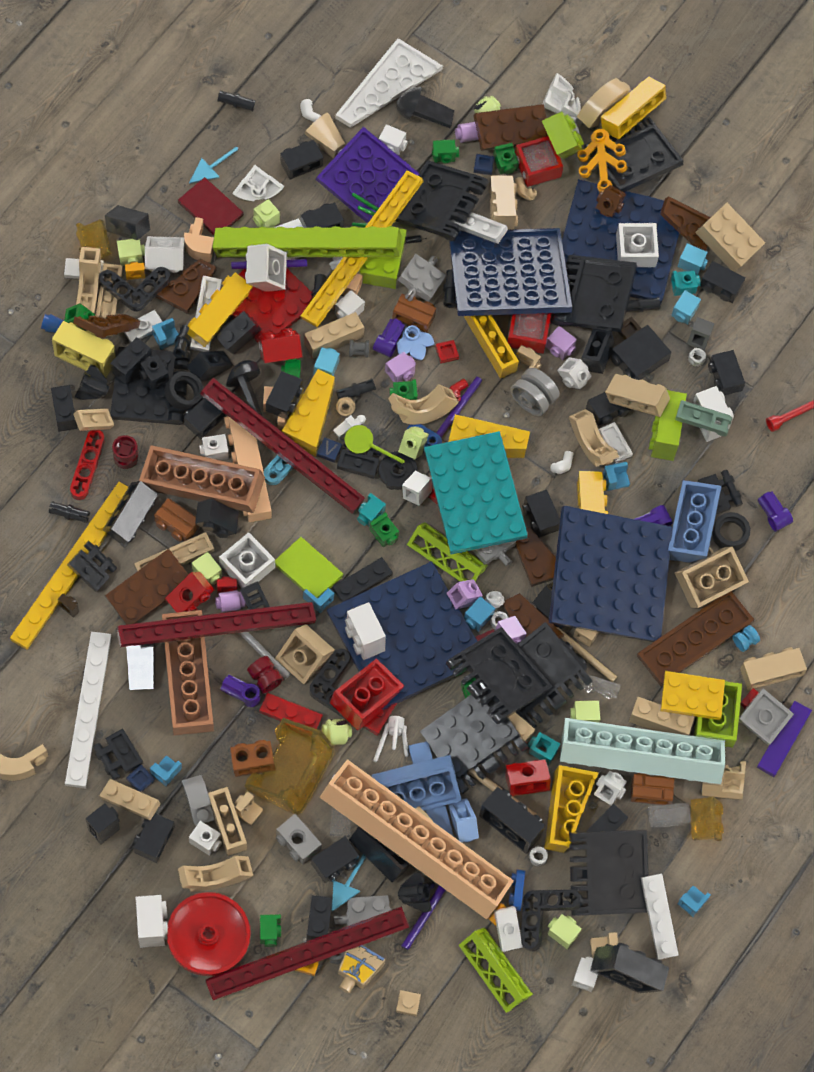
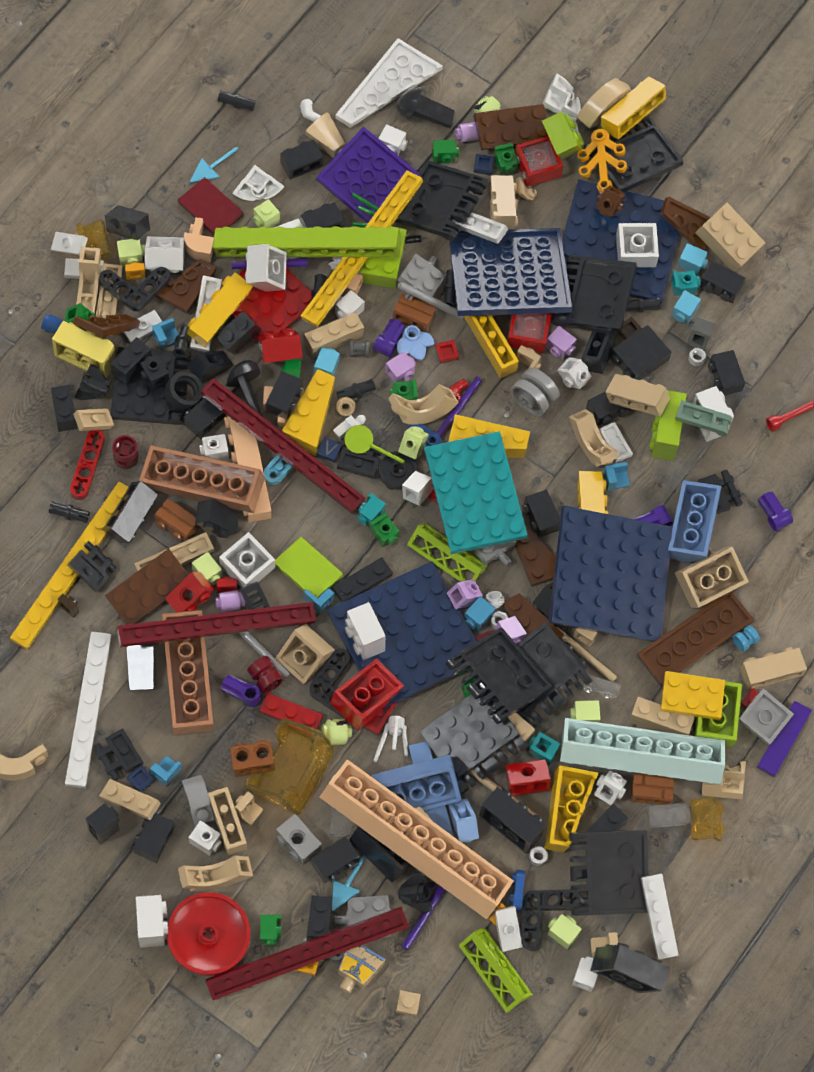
white arm [550,451,574,474] -> none
dark azure panel [677,886,711,917] -> none
black tyre [712,512,751,551] -> none
none -> white plate [51,232,88,255]
none -> light grey bar [397,282,464,320]

